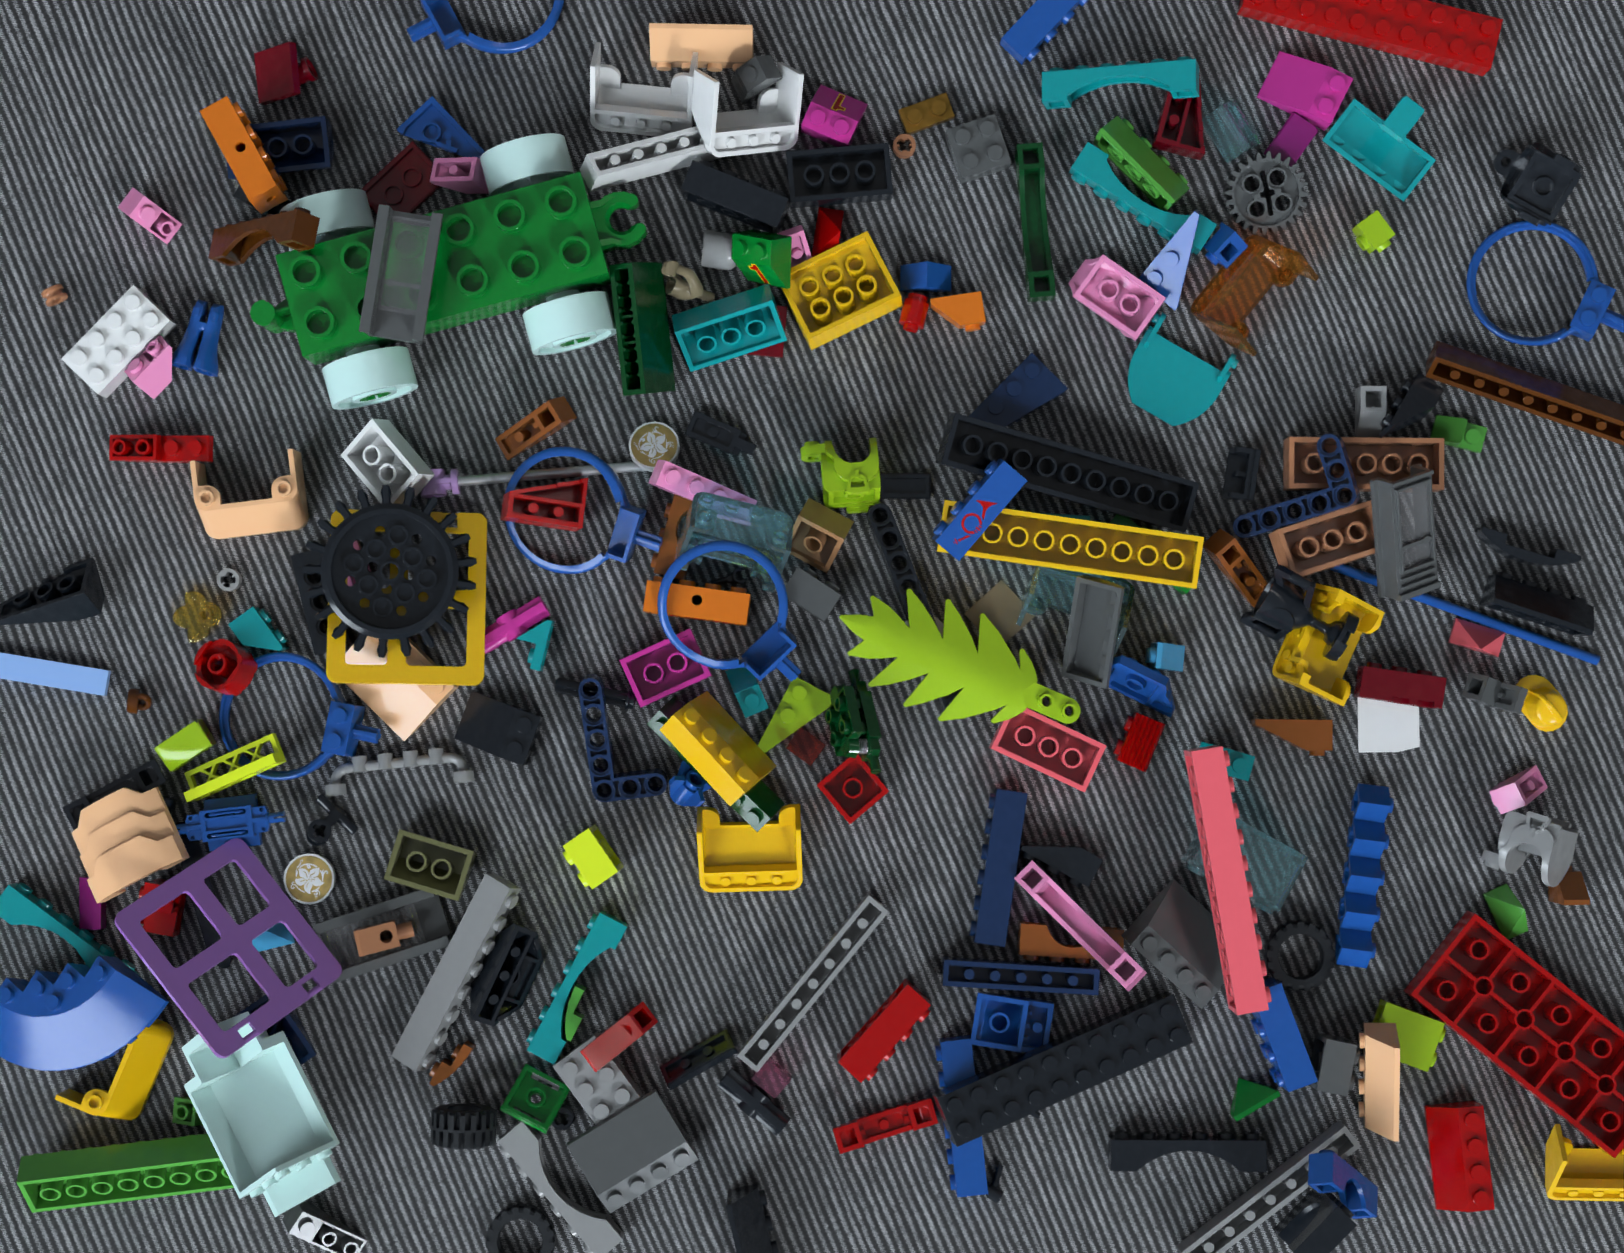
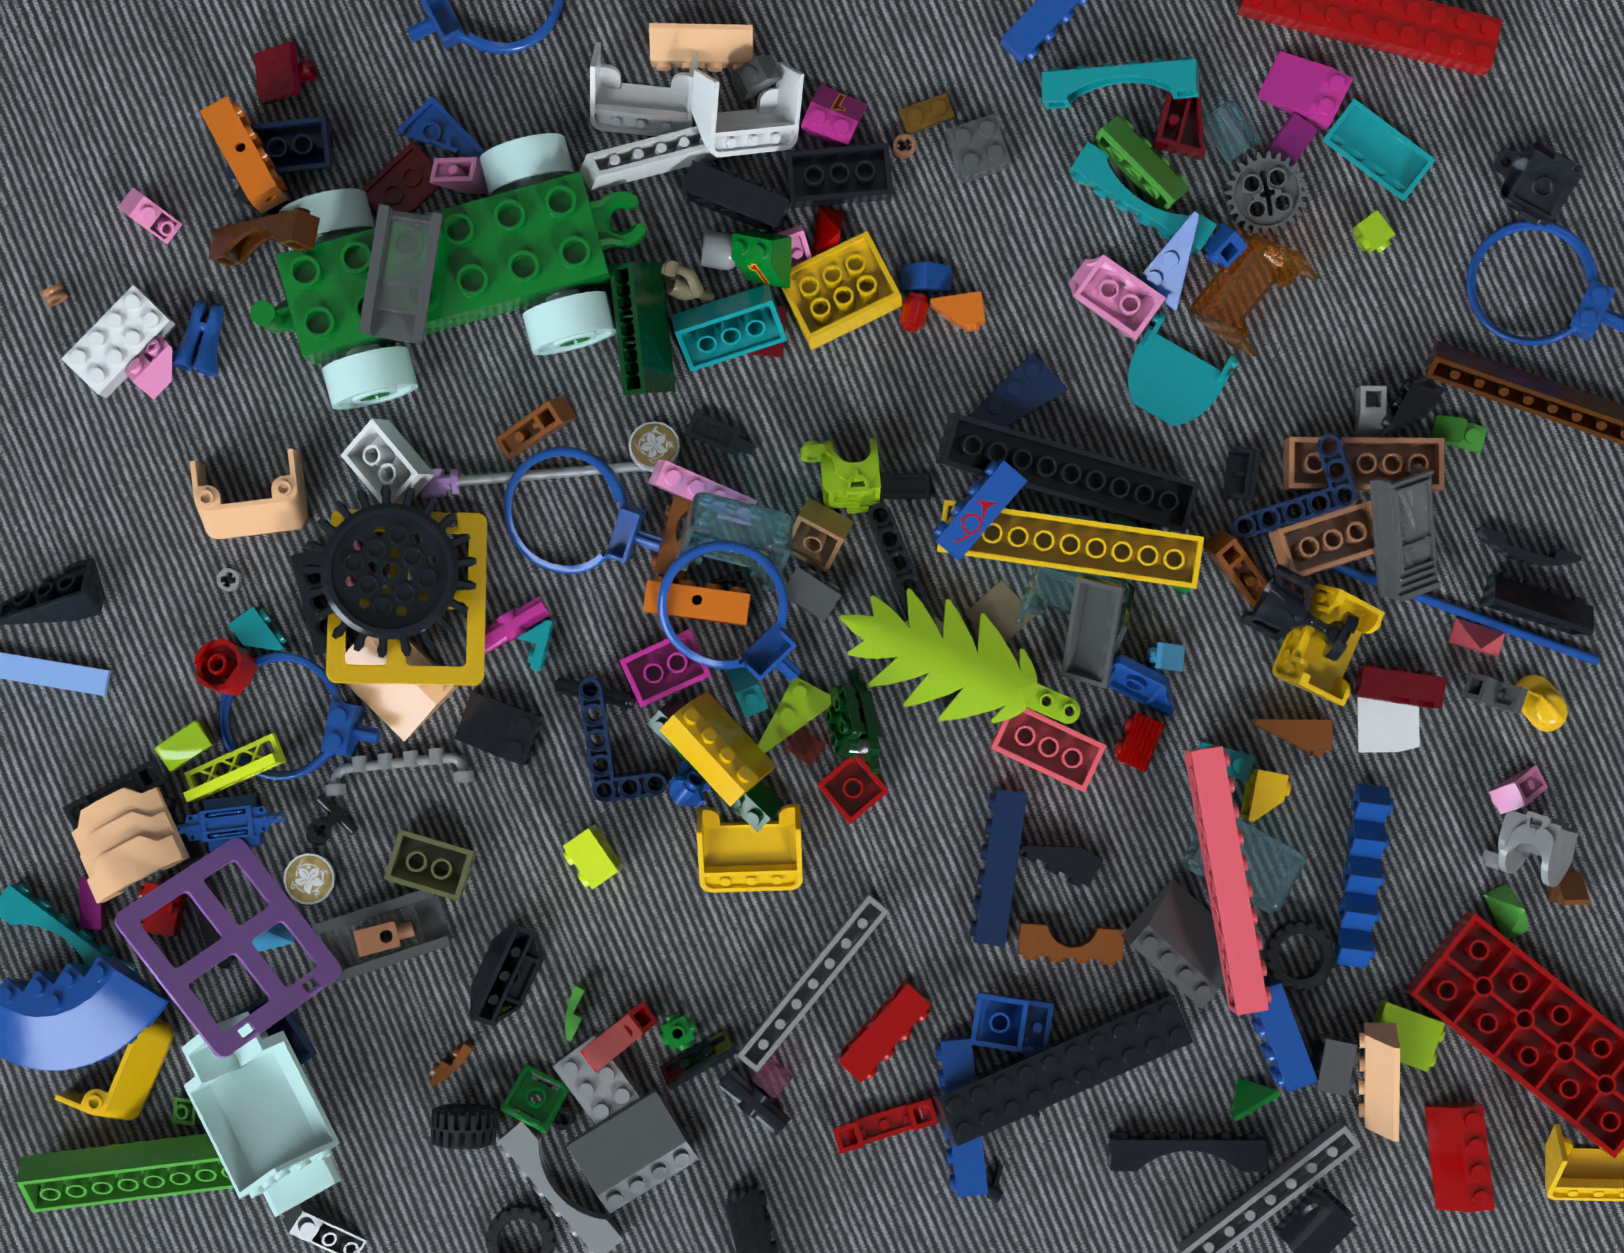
red slope [109,434,214,463] -> none
reddish brown tile [127,688,152,714] -> none
clear yellow plate [173,591,222,643] -> none
light grey brick [391,873,521,1072] -> none
red wedge [500,478,588,532] -> none
teal arch [526,910,629,1065] -> none
dark blue brick [941,957,1100,995] -> none
dark green arch [1014,142,1056,302] -> none
bright pink arch [1014,860,1147,991] -> none
blue arch [1308,1149,1378,1219] -> none
teal slope [1380,95,1425,143] -> none
none -> green brick [659,1011,698,1051]
none -> yellow slope [1240,769,1291,822]

